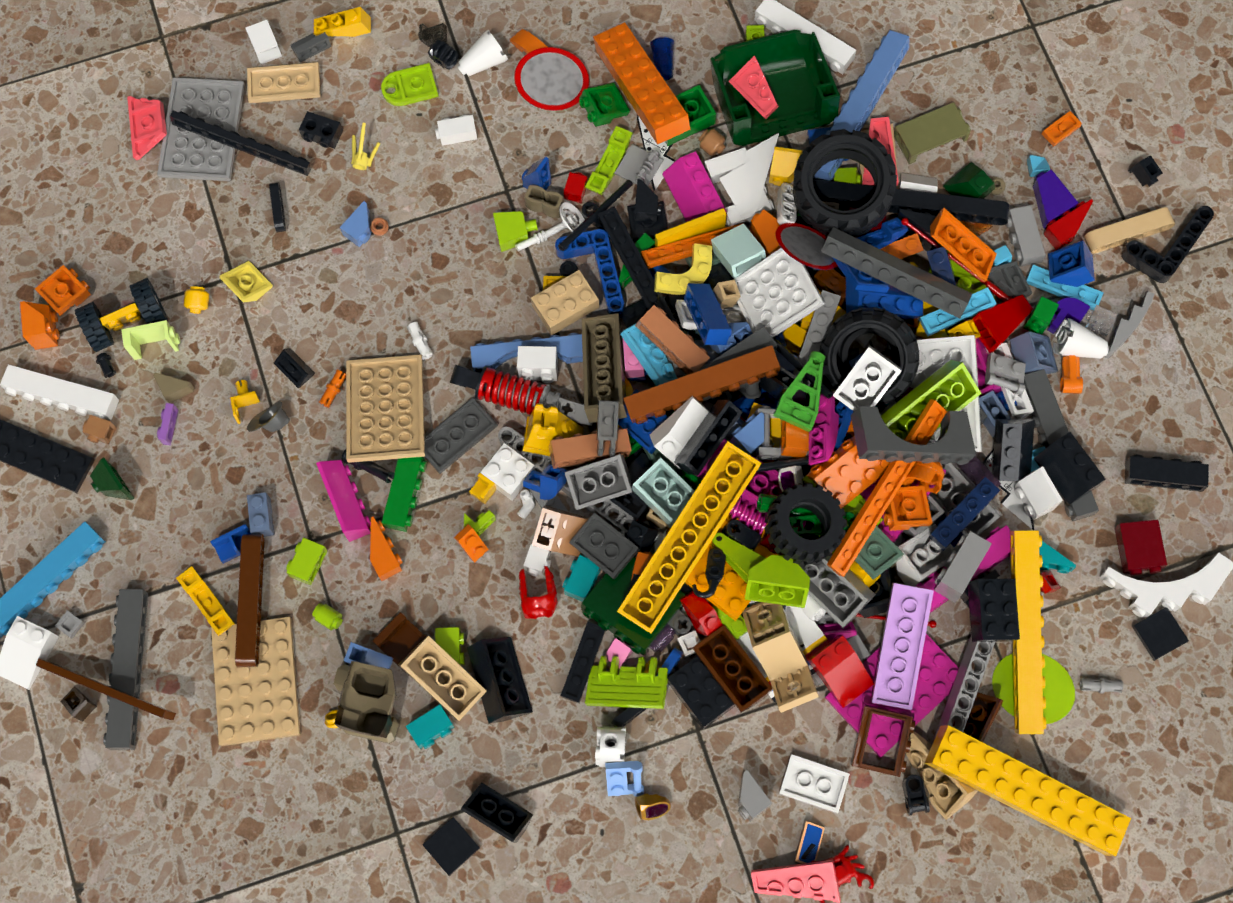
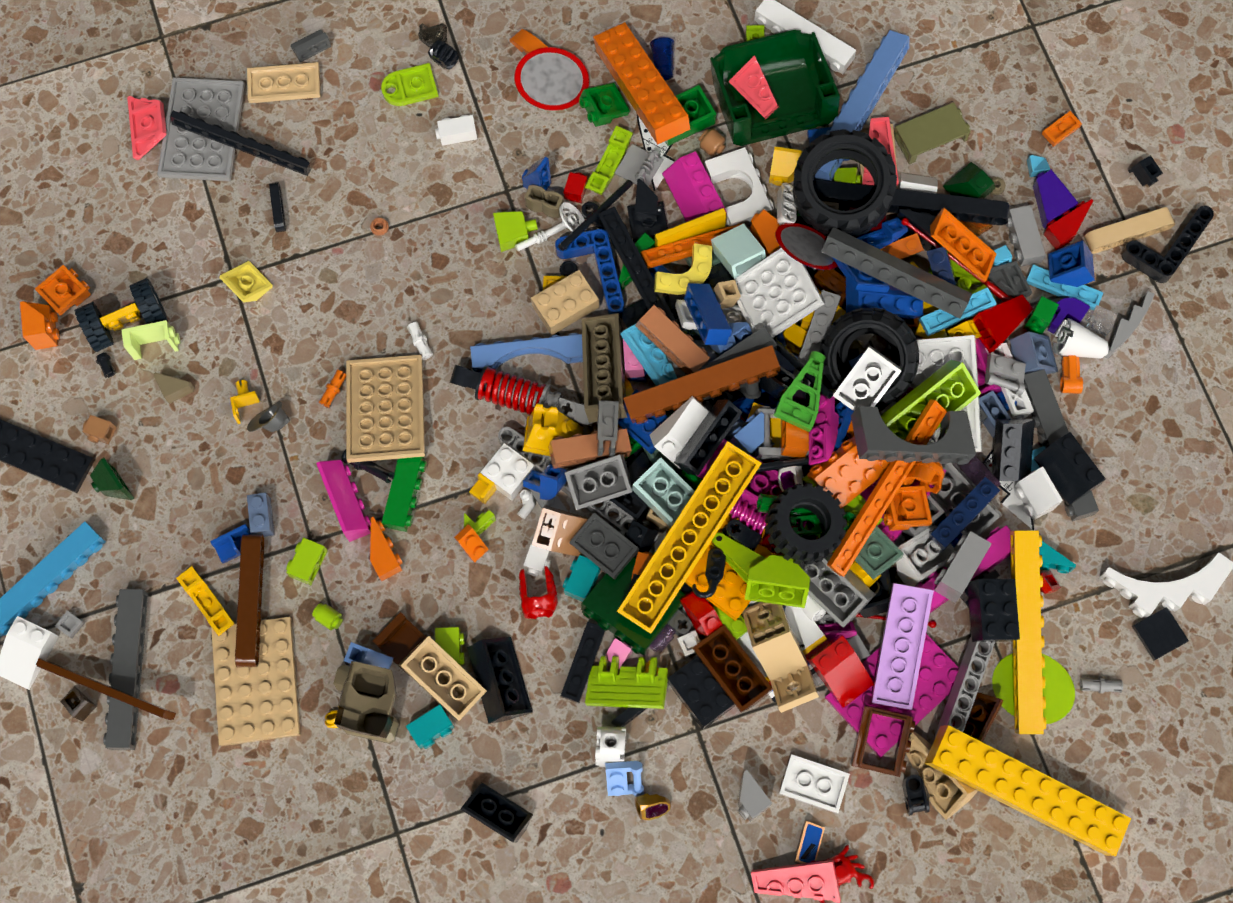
white brick [0,365,119,420] -> none
medium lavender plate [157,403,178,446] -> none
yellow head [184,286,209,314] -> none
white piece [246,20,282,64] -> none
black slope [274,349,315,388] -> none
black brick [299,111,343,149] -> none
yellow slope [314,7,371,37] -> none
medium blue slope [340,201,371,247] -> none
light yellow plant [351,122,380,170] -> none
black tile [422,817,480,876] -> none
dark grey tile [425,397,498,474] -> none
white cone [457,30,508,77] -> none
white brick [517,346,558,383] -> none
blue beam [656,647,683,678] -> none
white sticker [719,134,779,218] -> none
dark red brick [1114,520,1168,576] -> none
black brick [1125,454,1209,492] -> none

